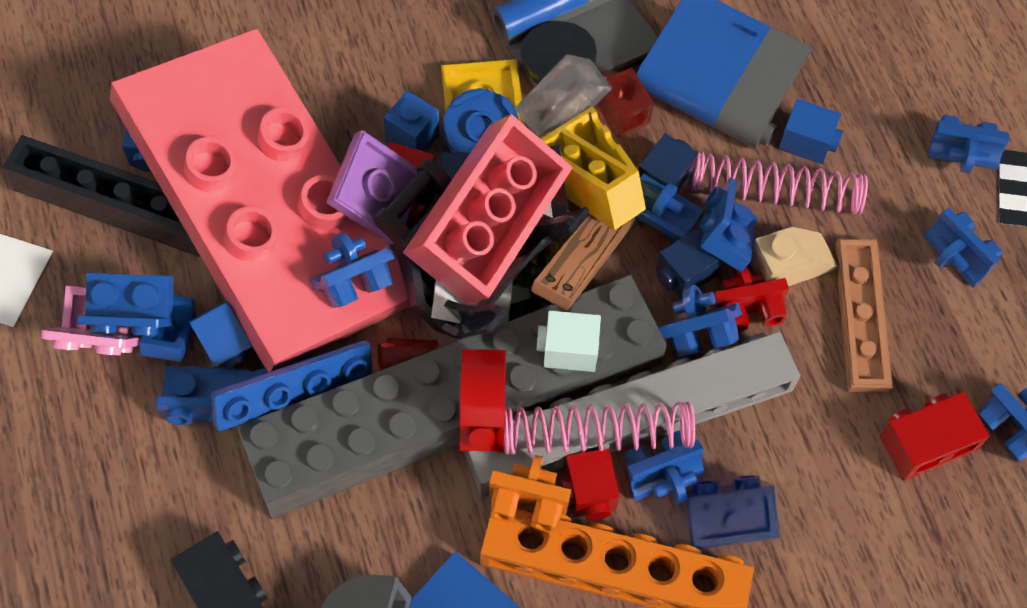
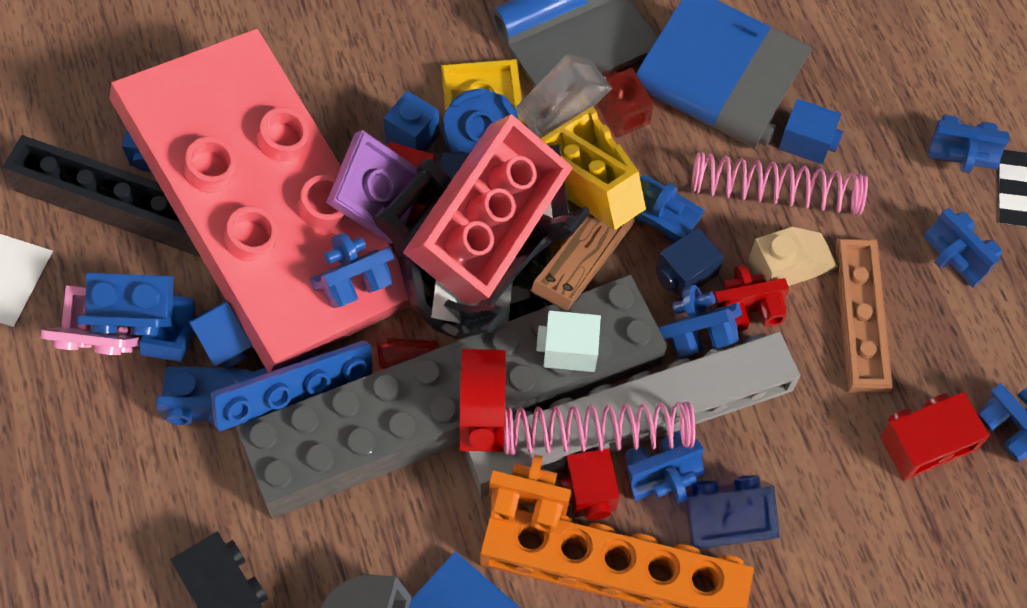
black tile [521,21,597,89] -> none
dark blue brick [638,133,698,193] -> none
blue bracket [700,177,757,272] -> none

